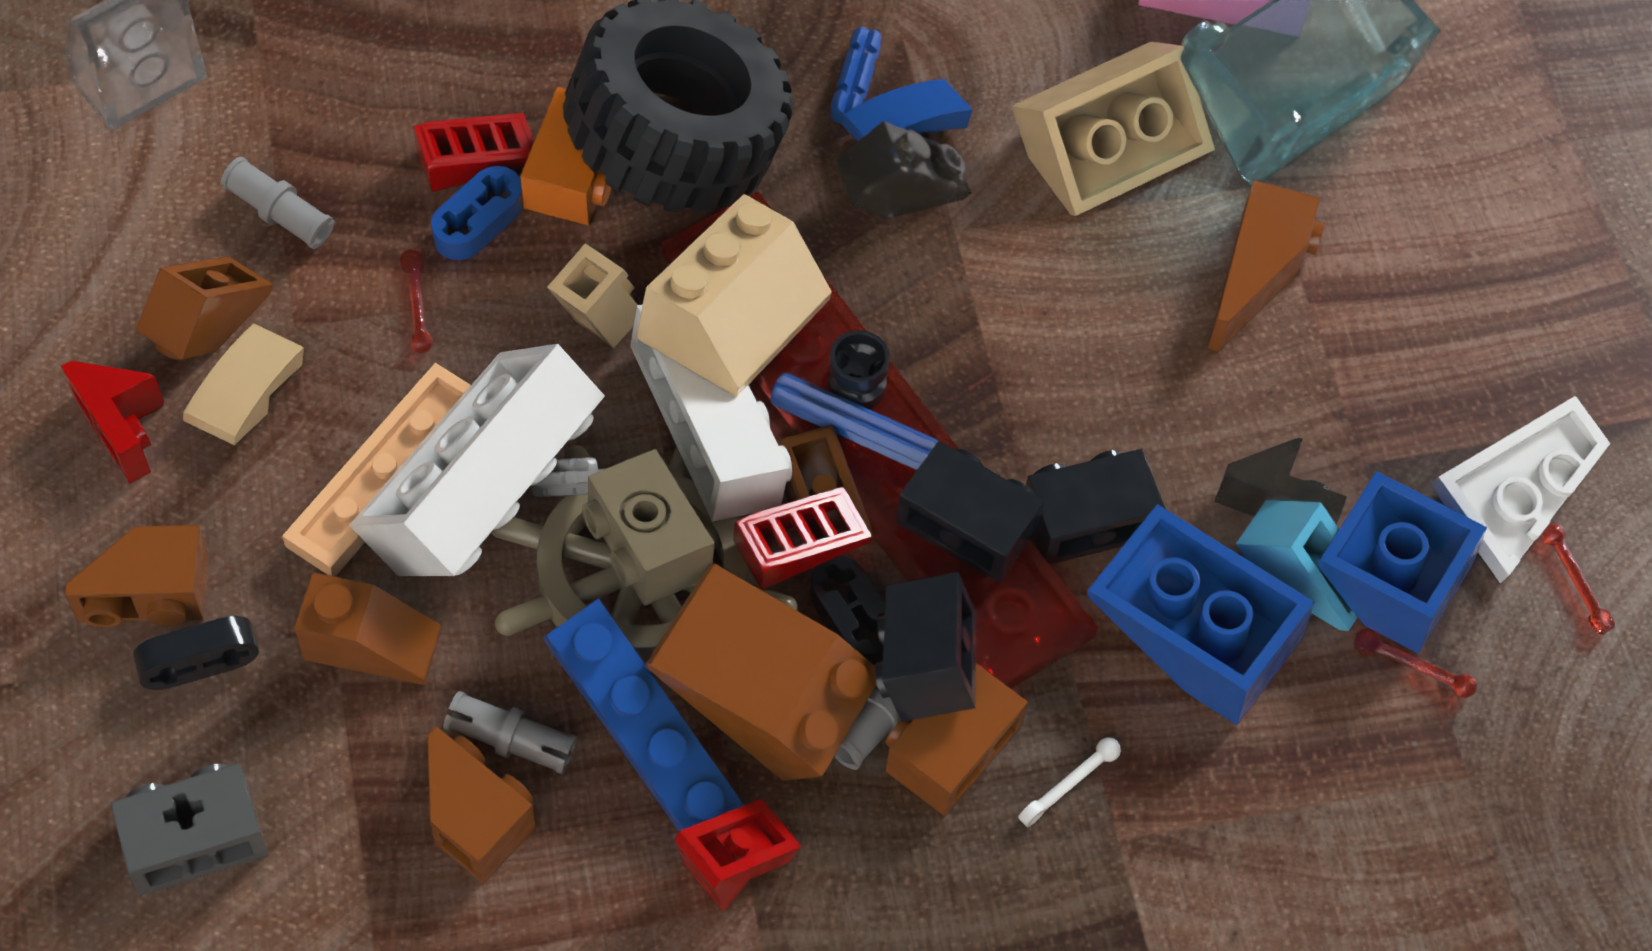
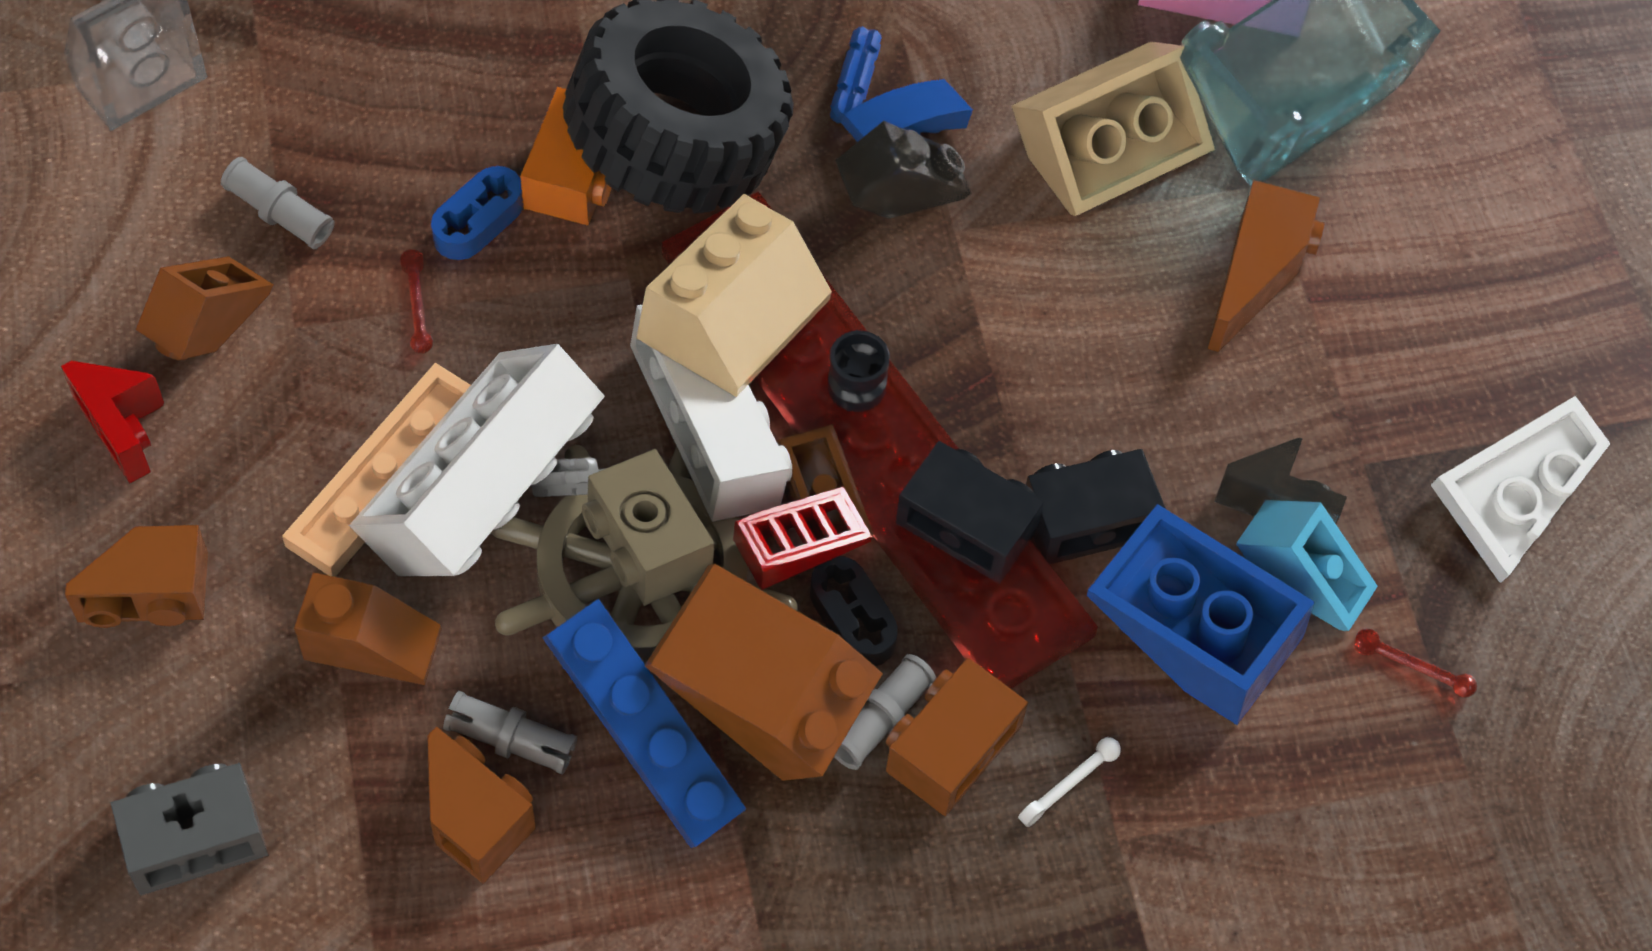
black beam [133,616,259,690] -> none
tan slope [183,323,304,445] -> none
red slope [413,113,535,192] -> none
tan brick [547,243,637,348] -> none
red slope [674,799,802,910] -> none
blue axle [771,373,938,470] -> none
black brick [875,572,977,722] -> none
blue slope [1318,471,1487,654] -> none
clear red hinge [1541,523,1615,635] -> none

